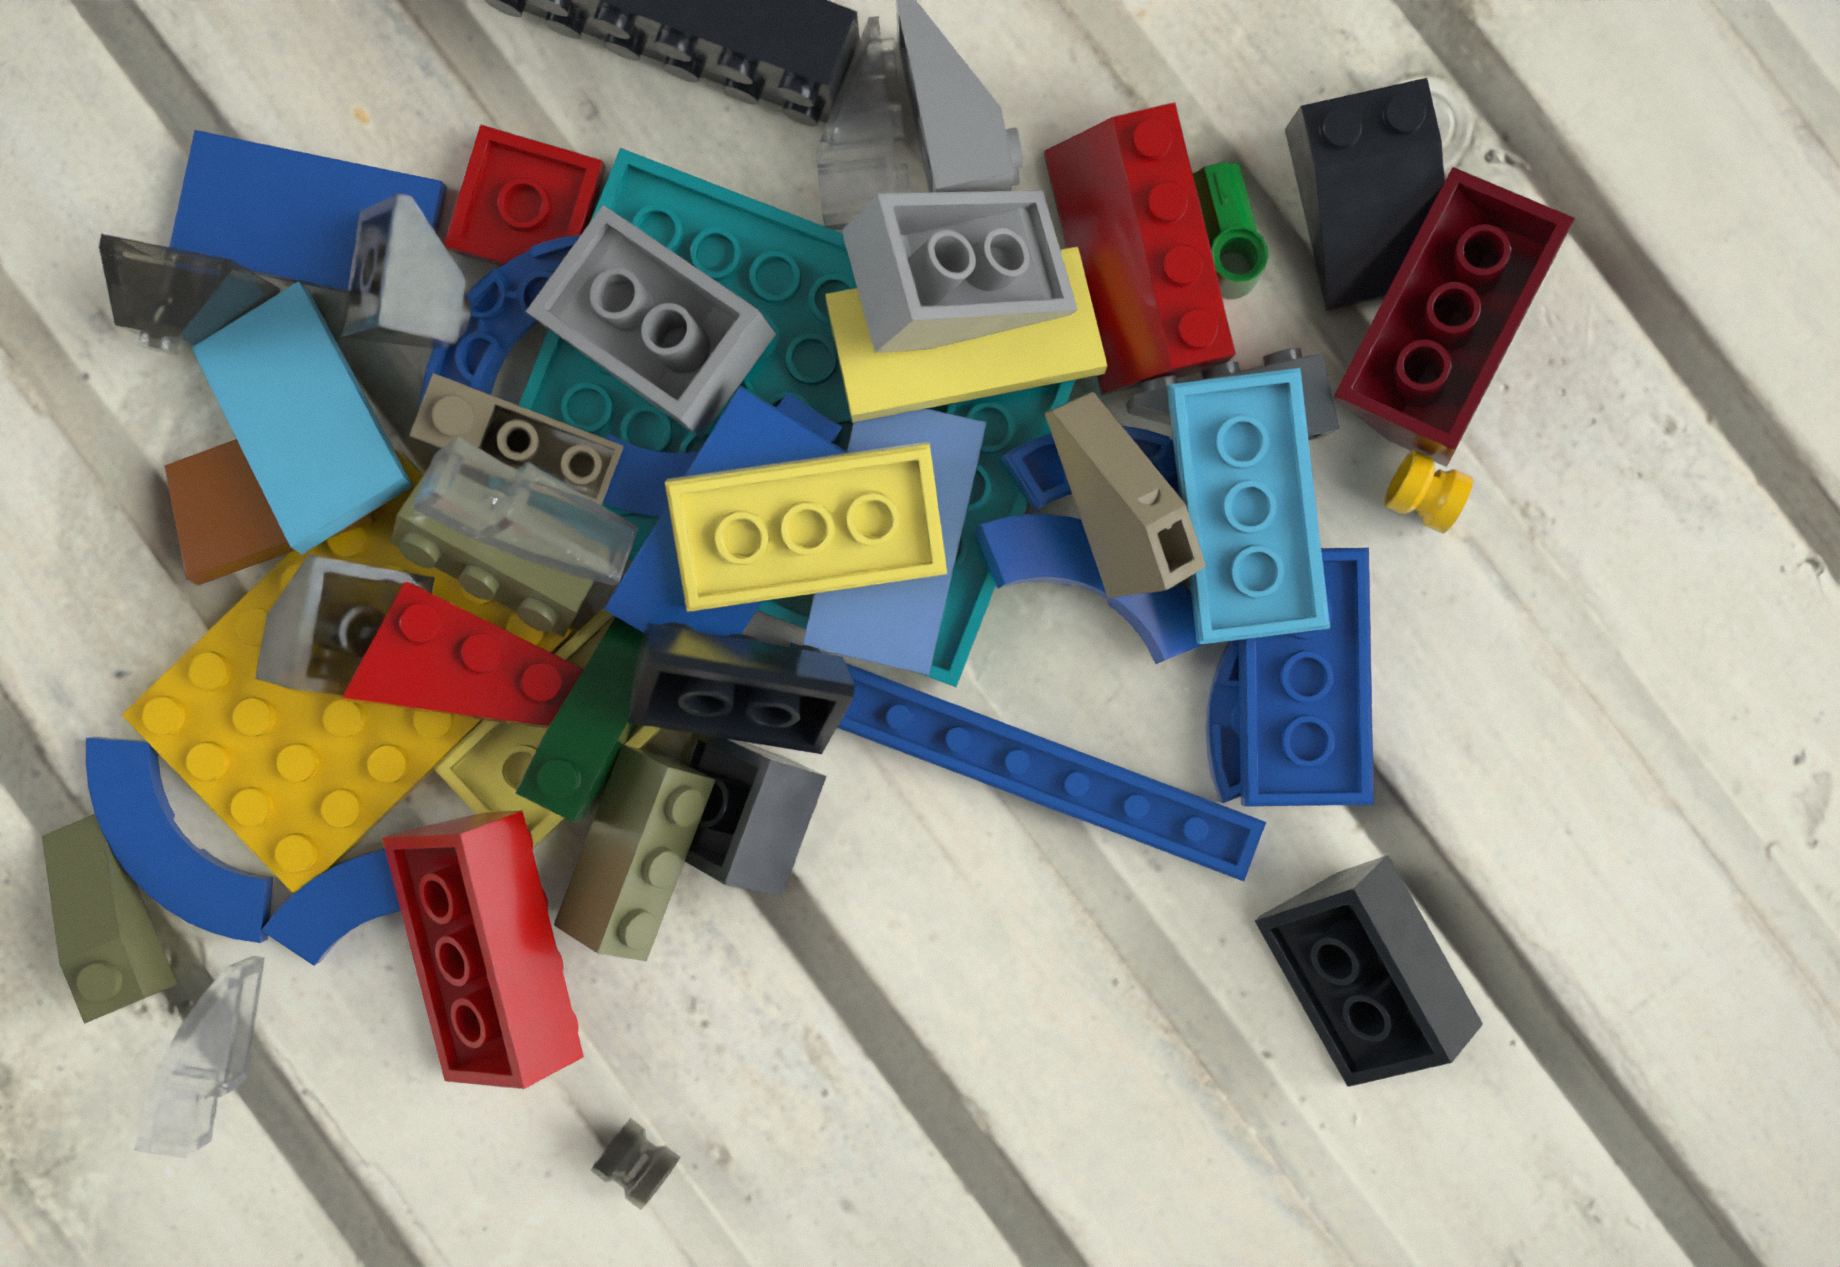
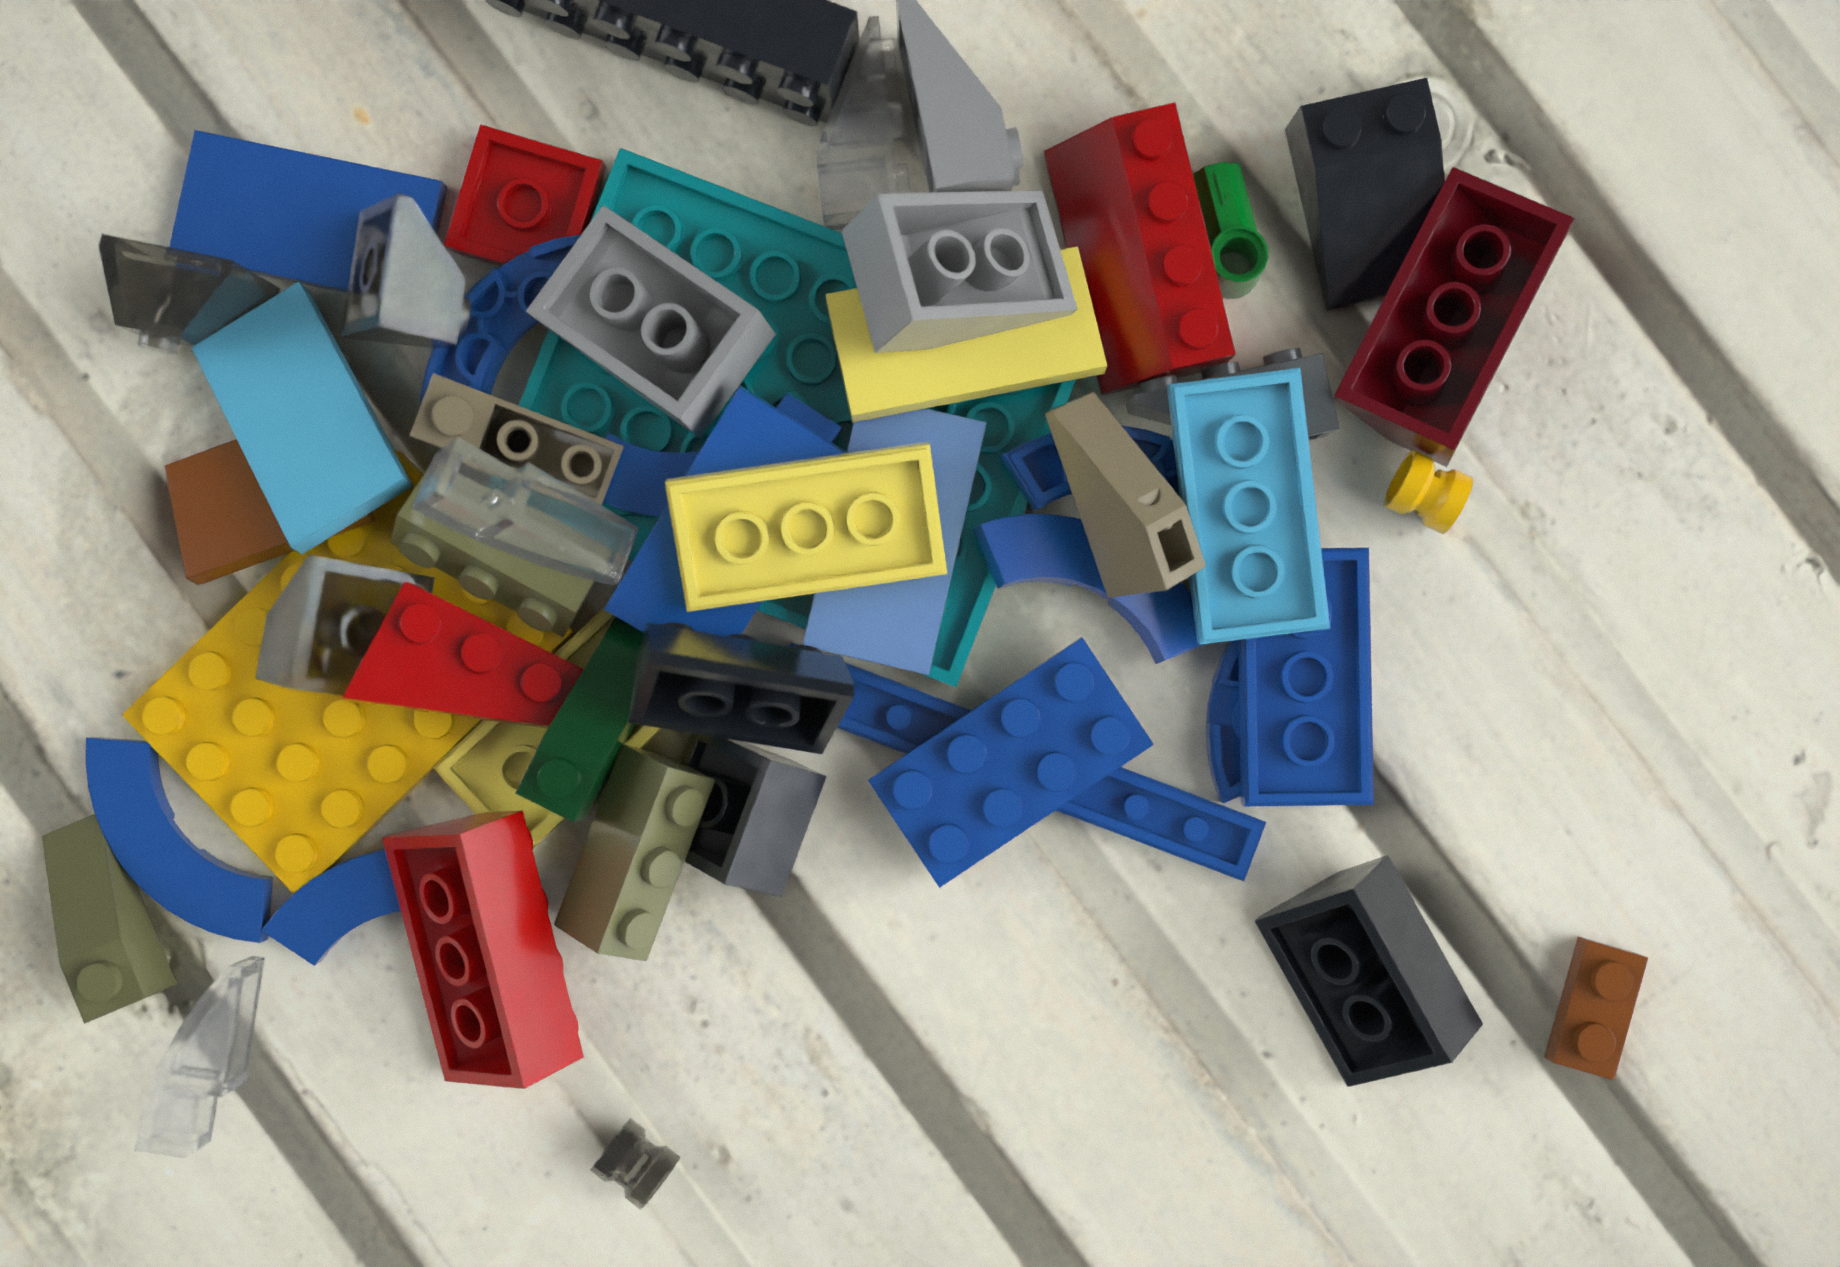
none -> blue plate [868,637,1154,888]
none -> dark orange plate [1544,936,1648,1080]

